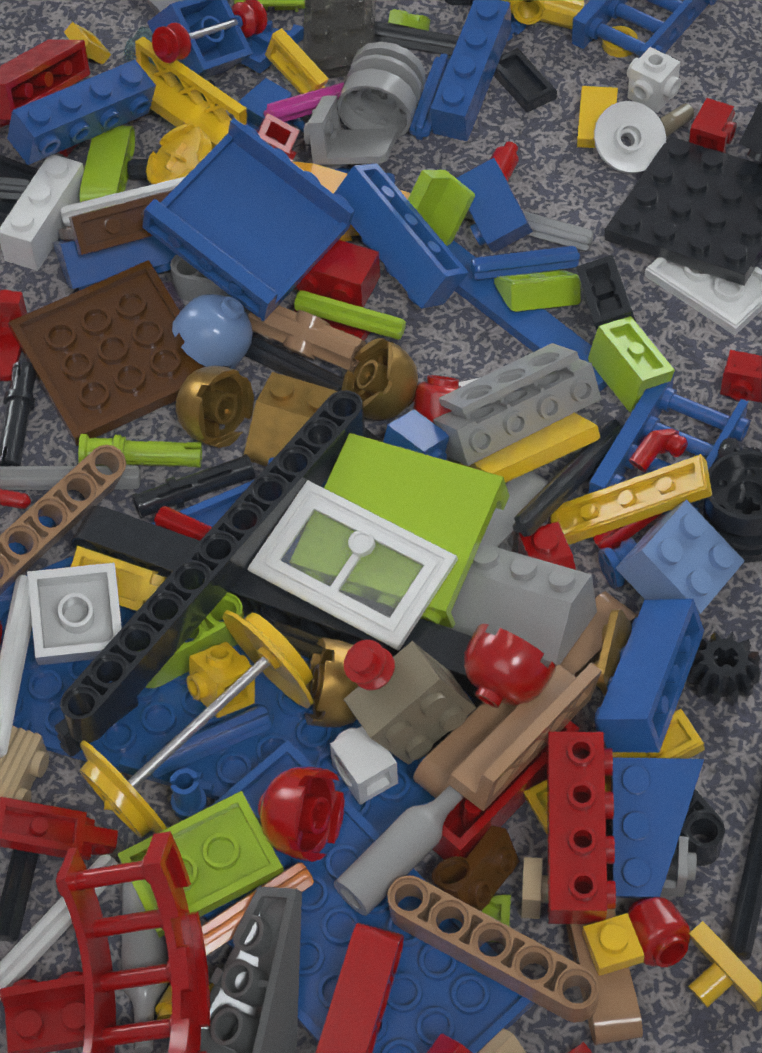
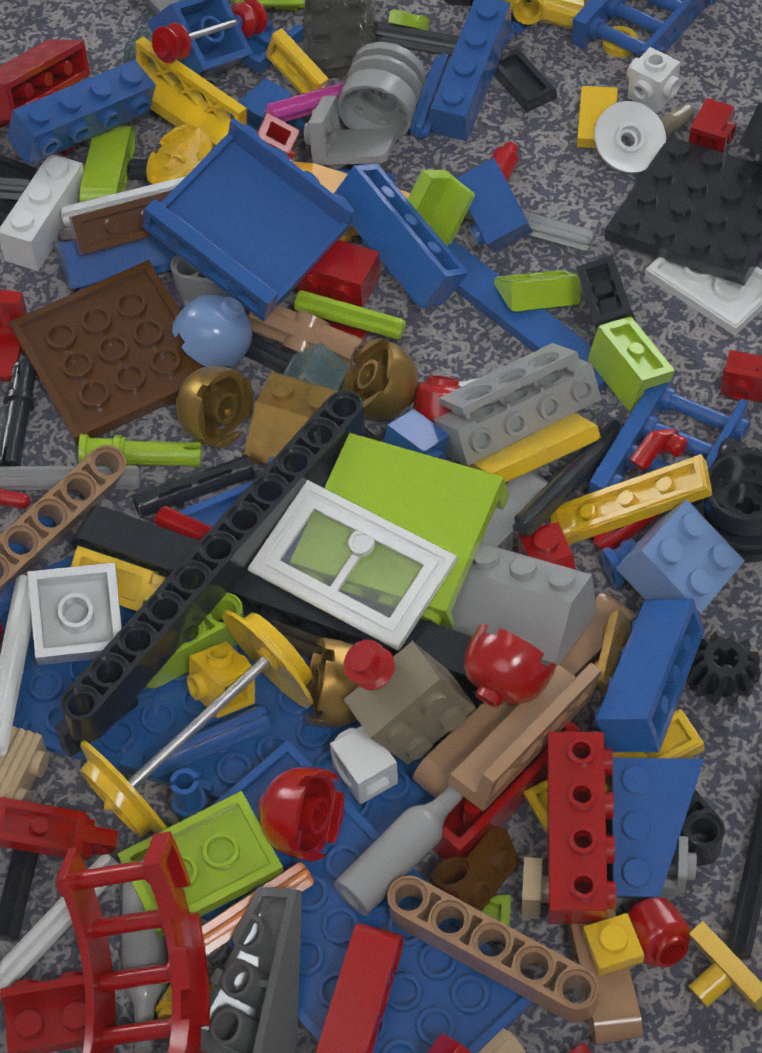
yellow plate [64,22,112,65] -> none
blue axle [470,246,580,280] -> none
none -> clear light blue panel [283,343,349,391]

